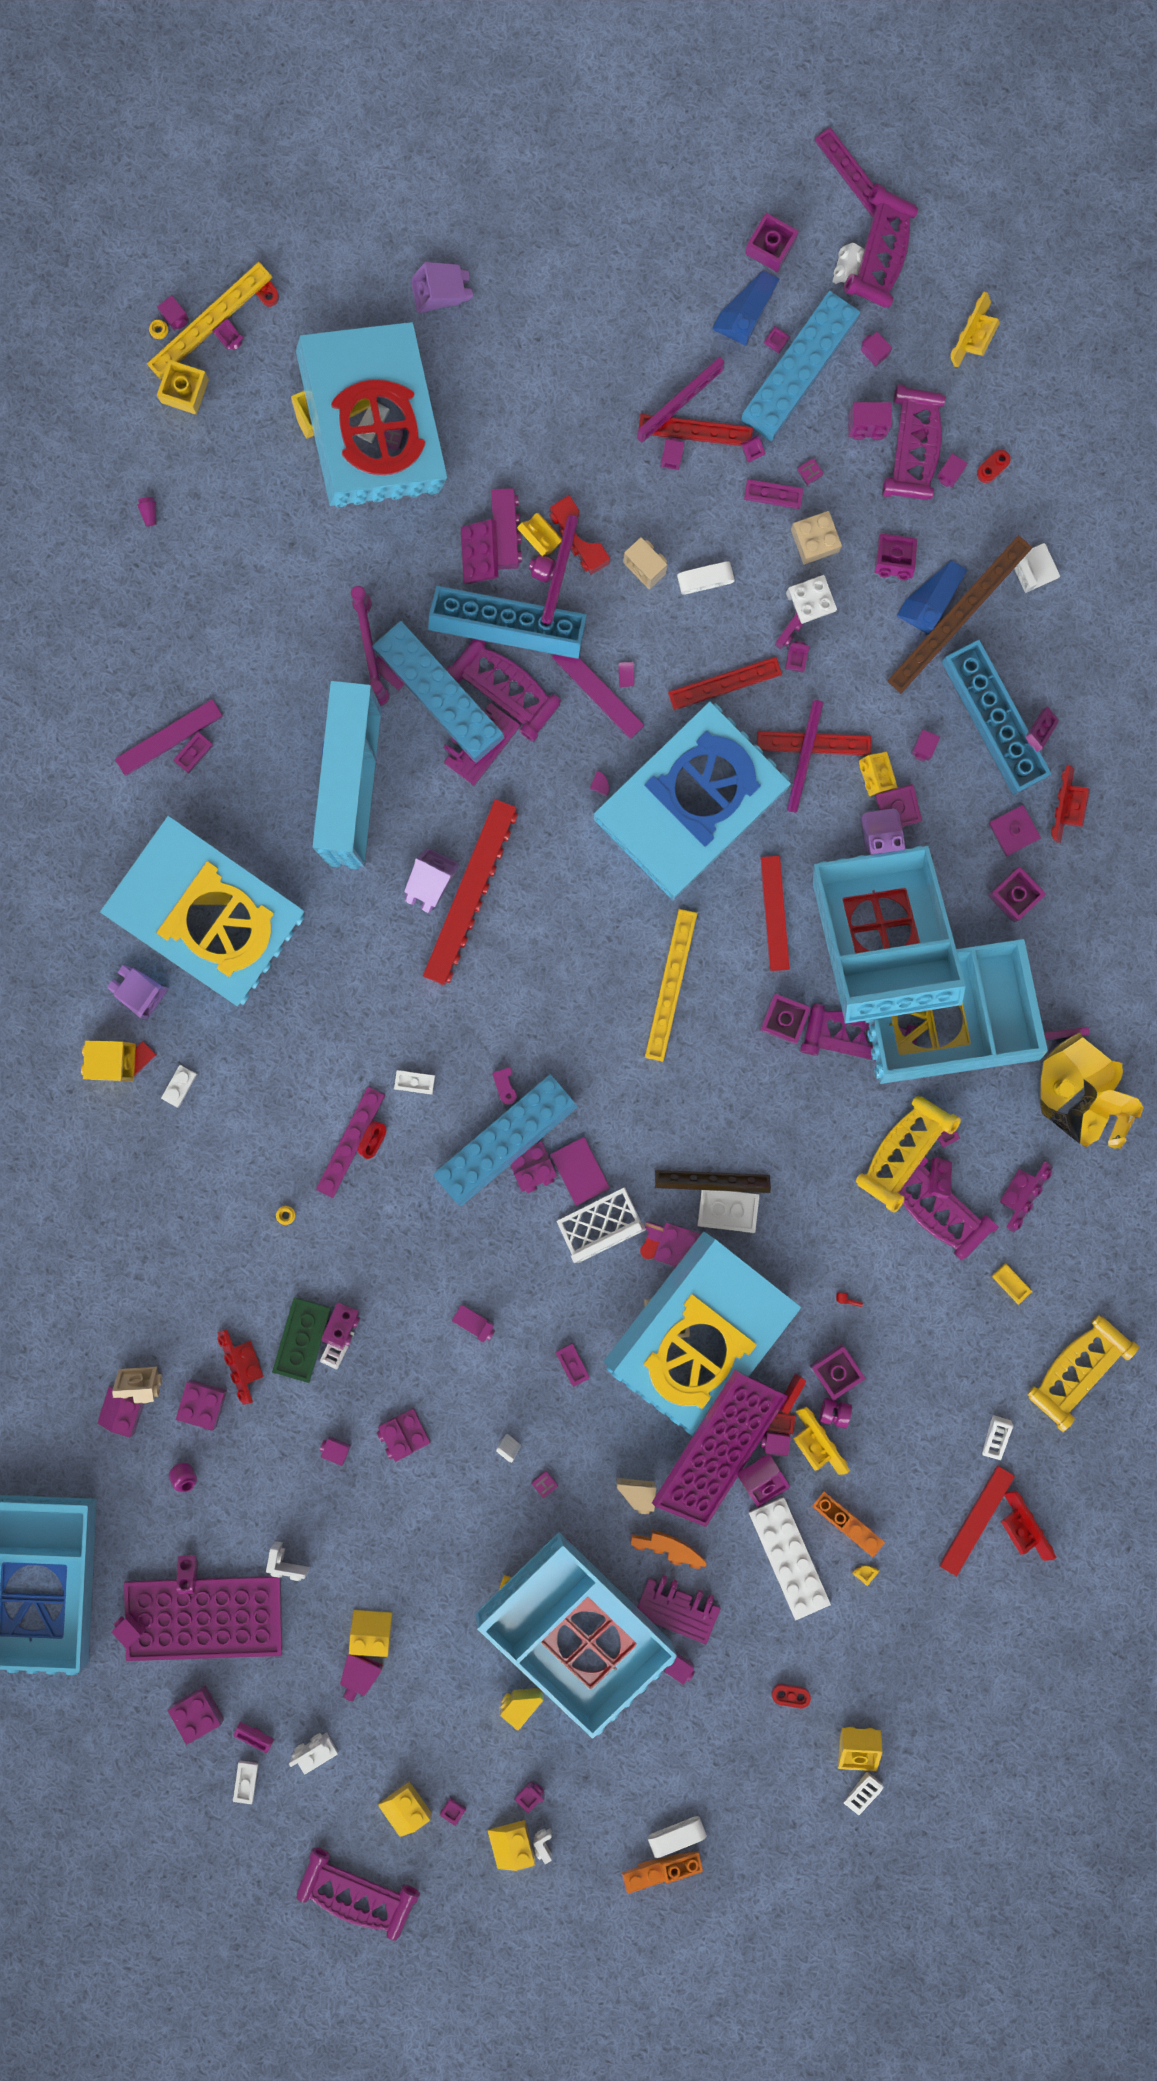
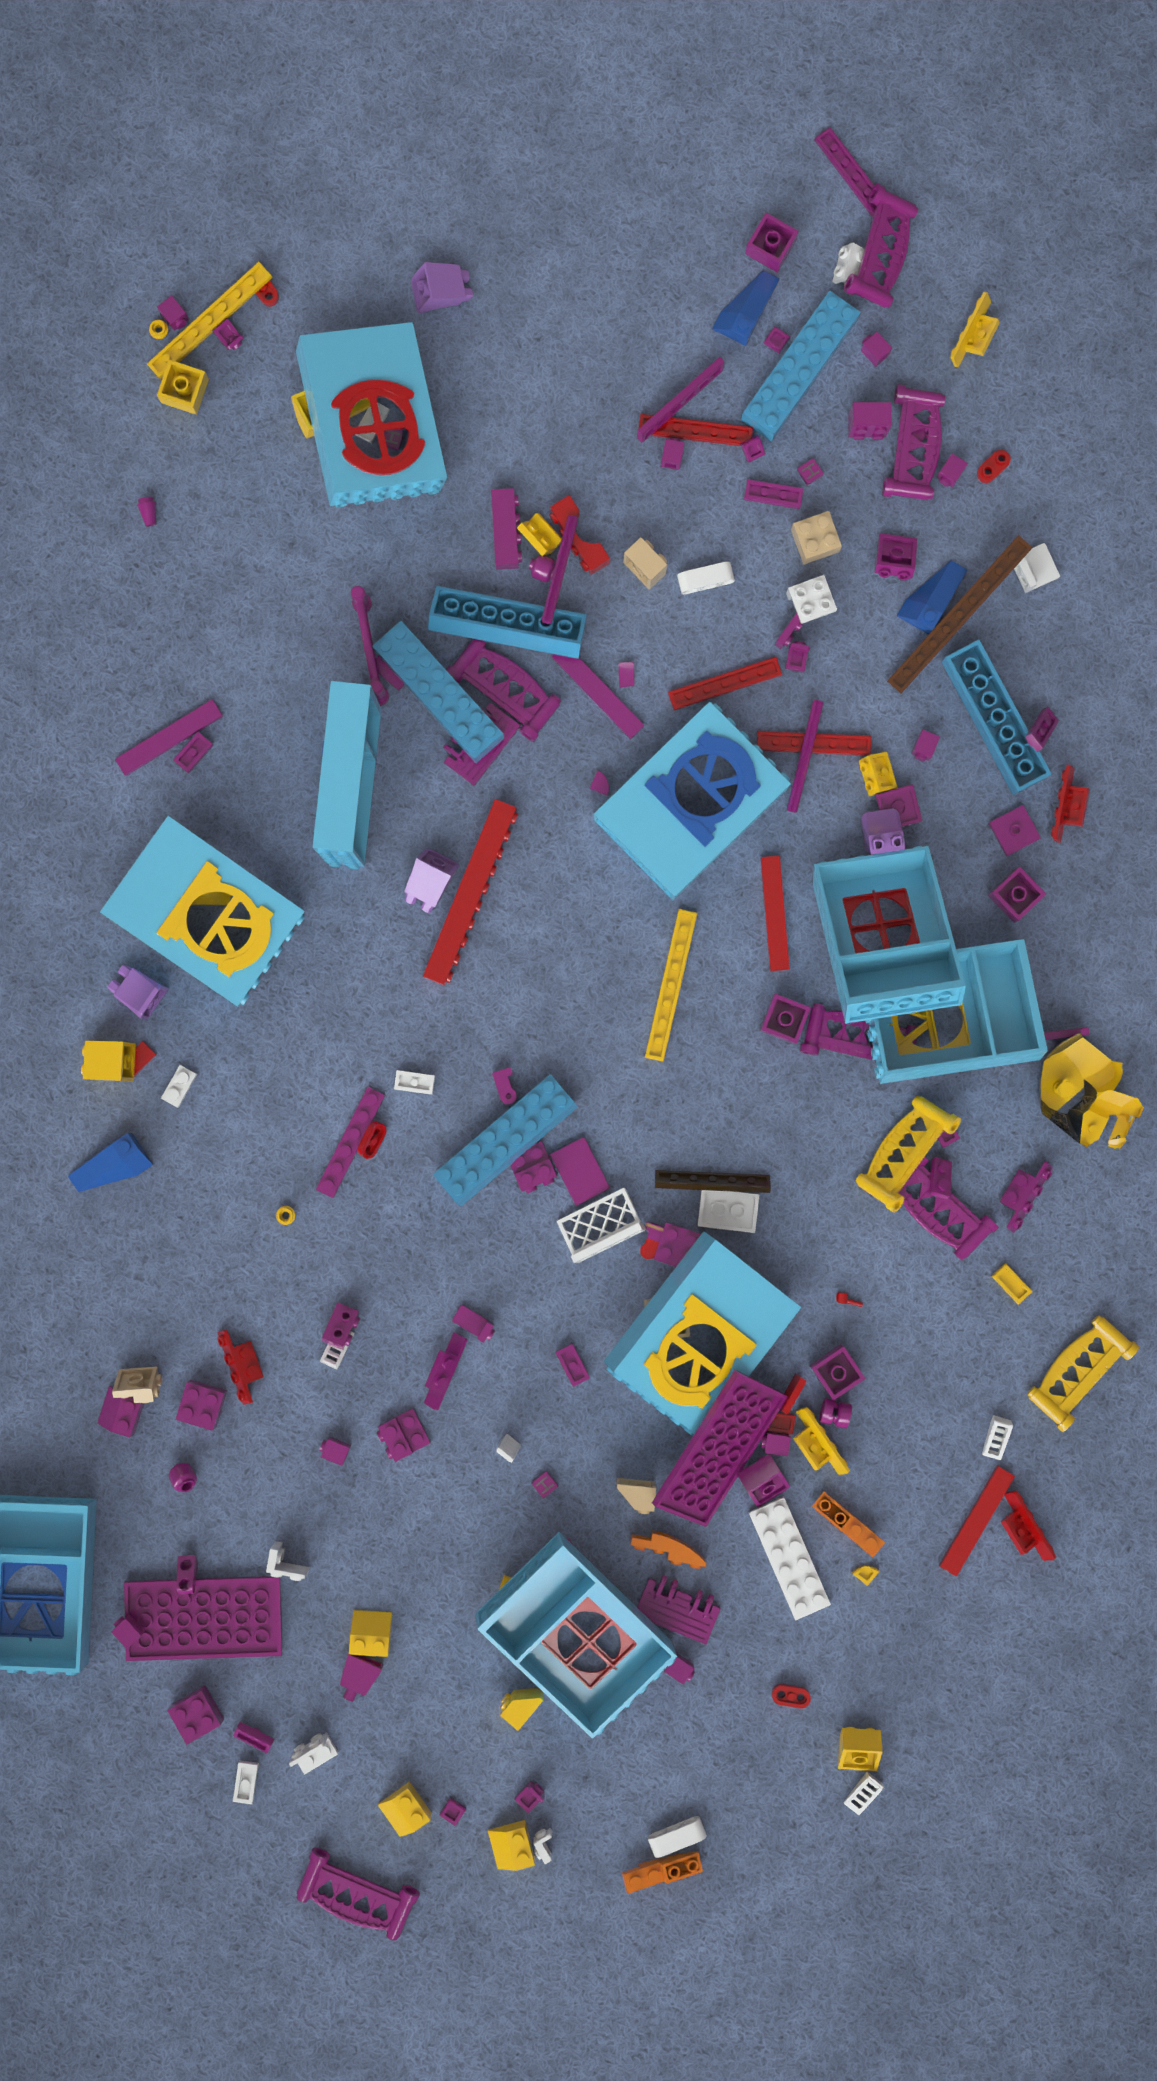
dark green plate [272,1297,331,1383] -> none
magenta plate [461,519,499,584] -> none
none -> blue wedge [68,1133,153,1192]
none -> magenta bracket [424,1332,467,1410]

